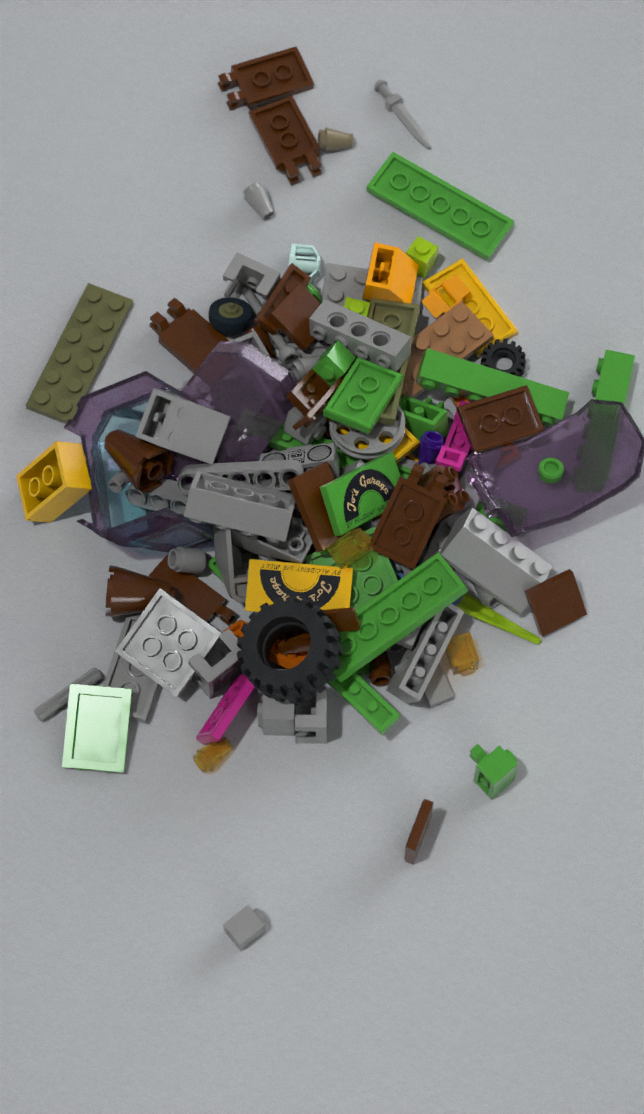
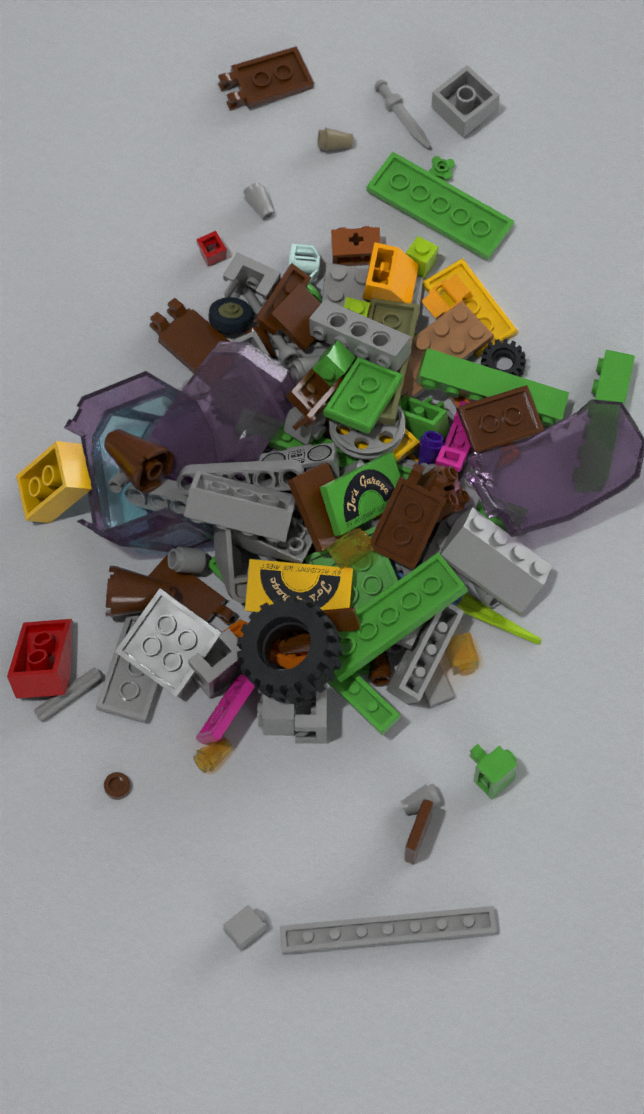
olive plate [26,283,133,426] -> none
piece [62,684,133,773] -> none
light grey slope [135,388,231,465] -> none
reddish brown tile [249,95,322,185] -> none
reddish brown tile [524,569,587,637] -> none
bright green tile [538,458,564,483] -> none
none -> red slope [7,619,73,699]
none -> reddish brown tile [104,772,131,800]
none -> red piece [196,230,227,267]
none -> light grey plate [280,906,497,955]
none -> dark orange brick [331,226,381,266]
none -> light grey cone [401,784,442,815]
none -> bright green plate [429,156,455,180]
none -> light grey brick [431,65,500,138]

